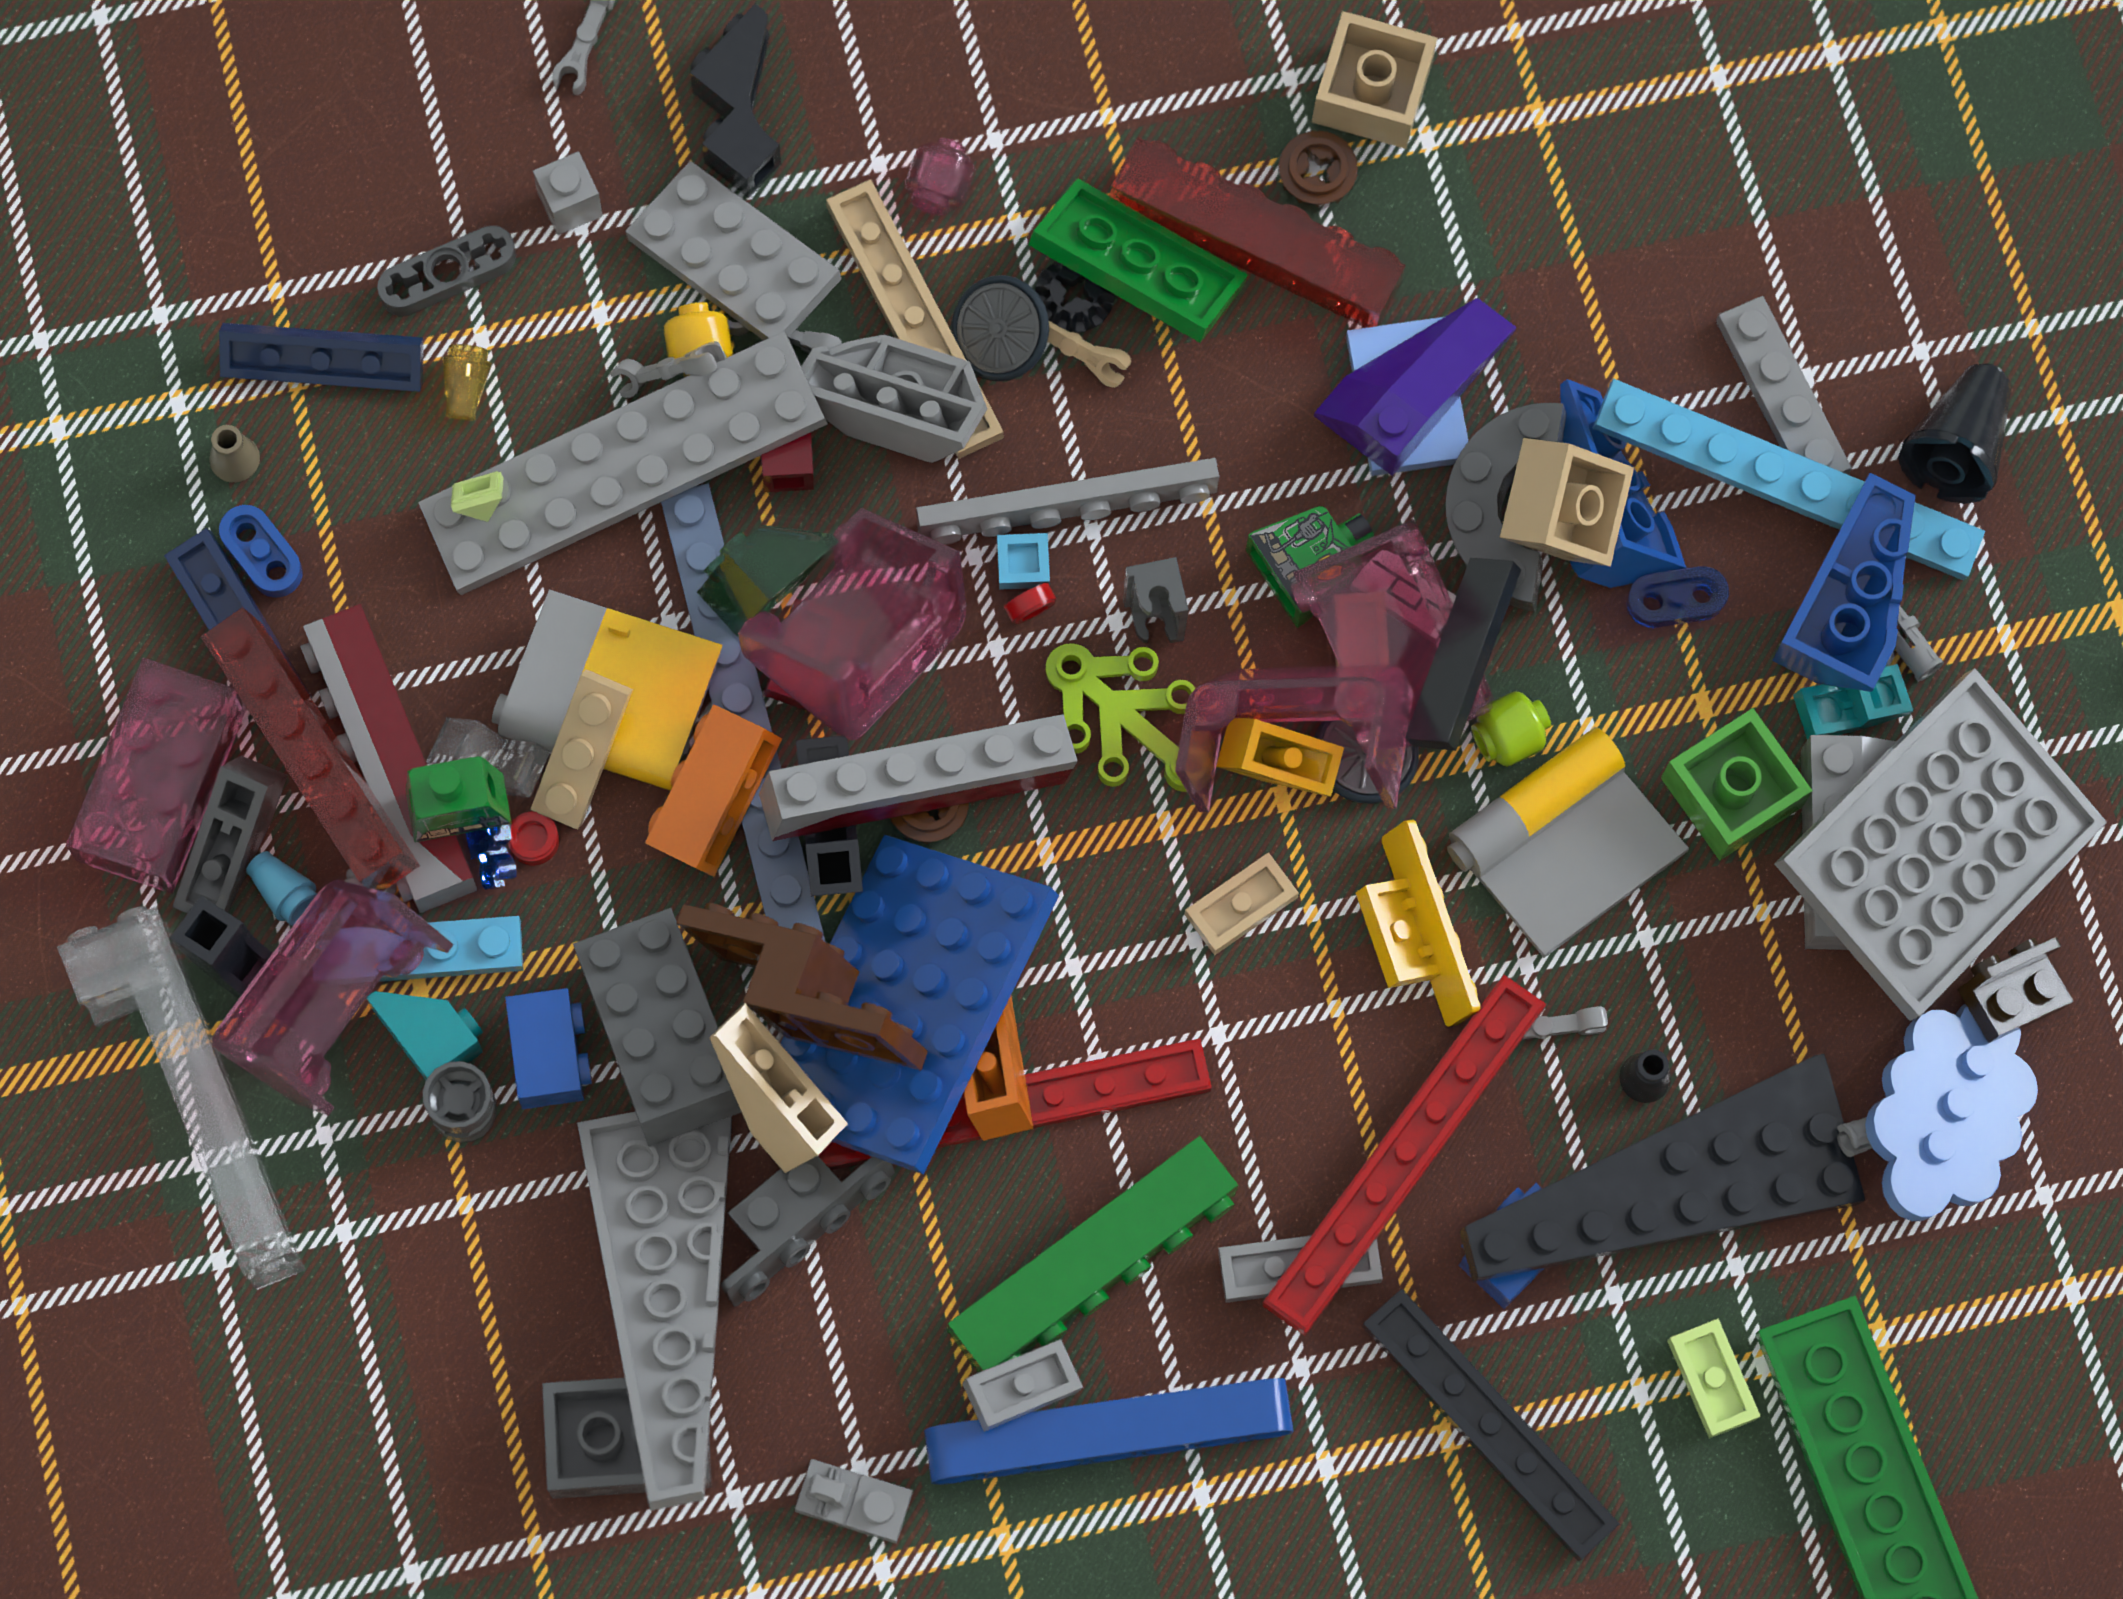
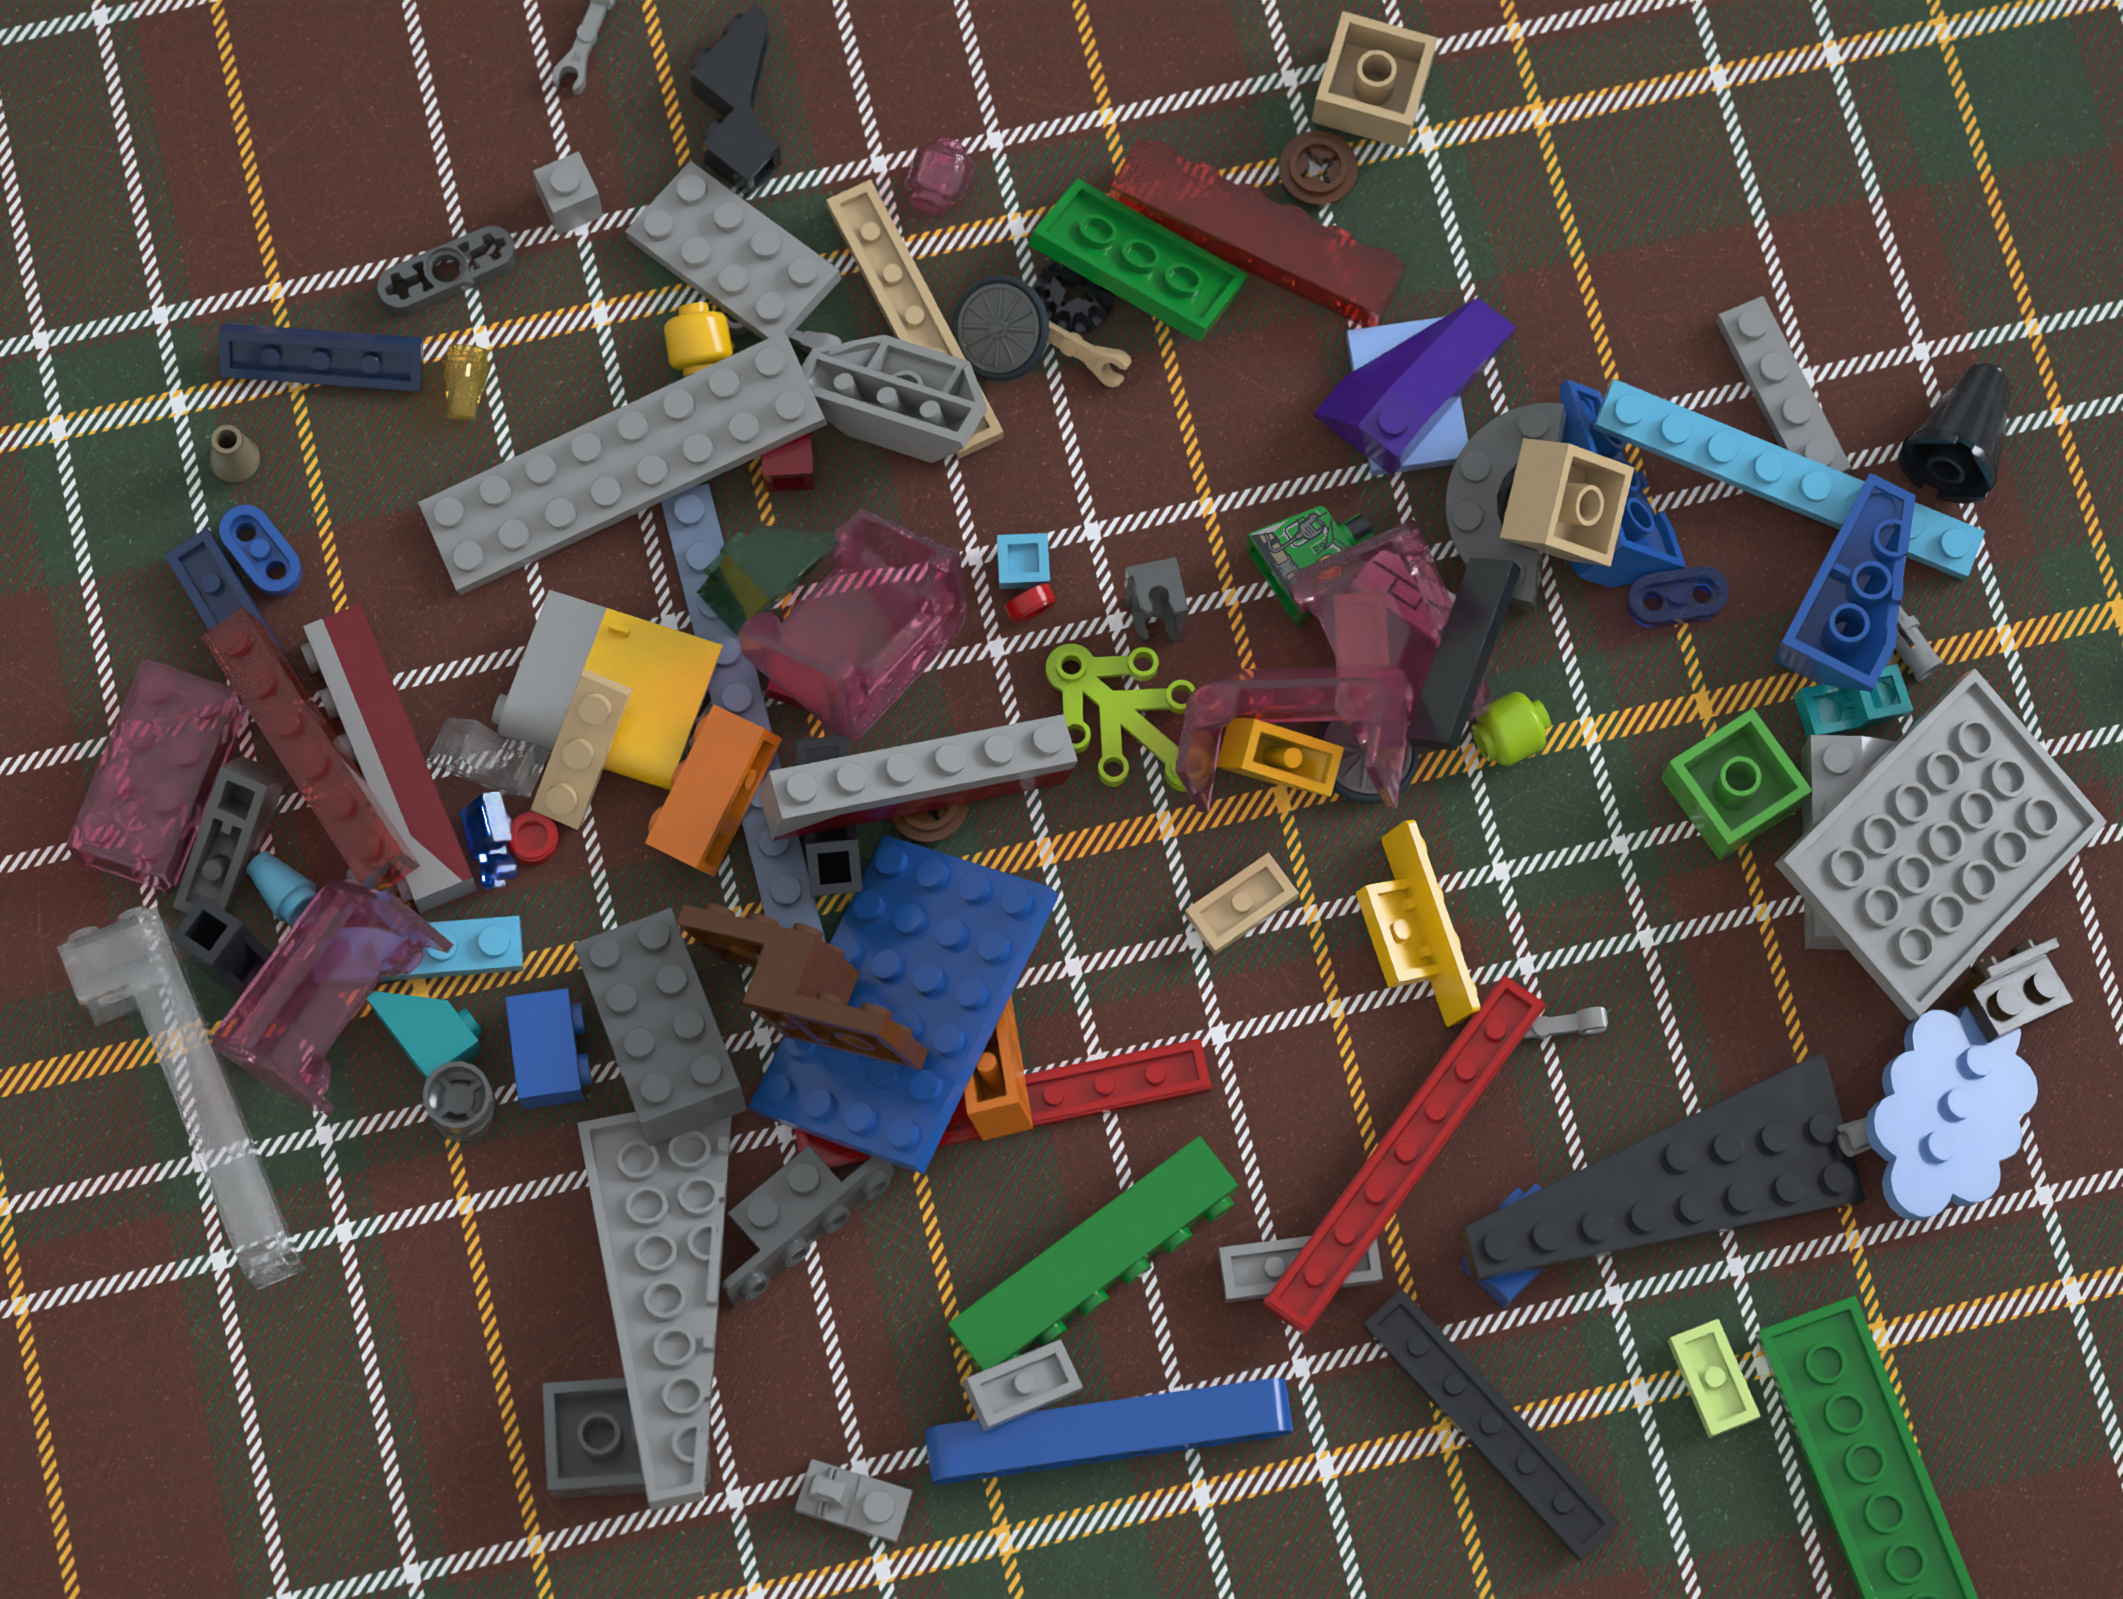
green torso [406,756,512,842] -> none
yellowish green slope [451,471,503,522] -> none
light grey piece [610,341,726,398] -> none
tan slope [709,1003,848,1173] -> none
light grey plate [917,458,1219,545] -> none
light grey door [1447,727,1689,958] -> none
black cone [1619,1049,1671,1103] -> none

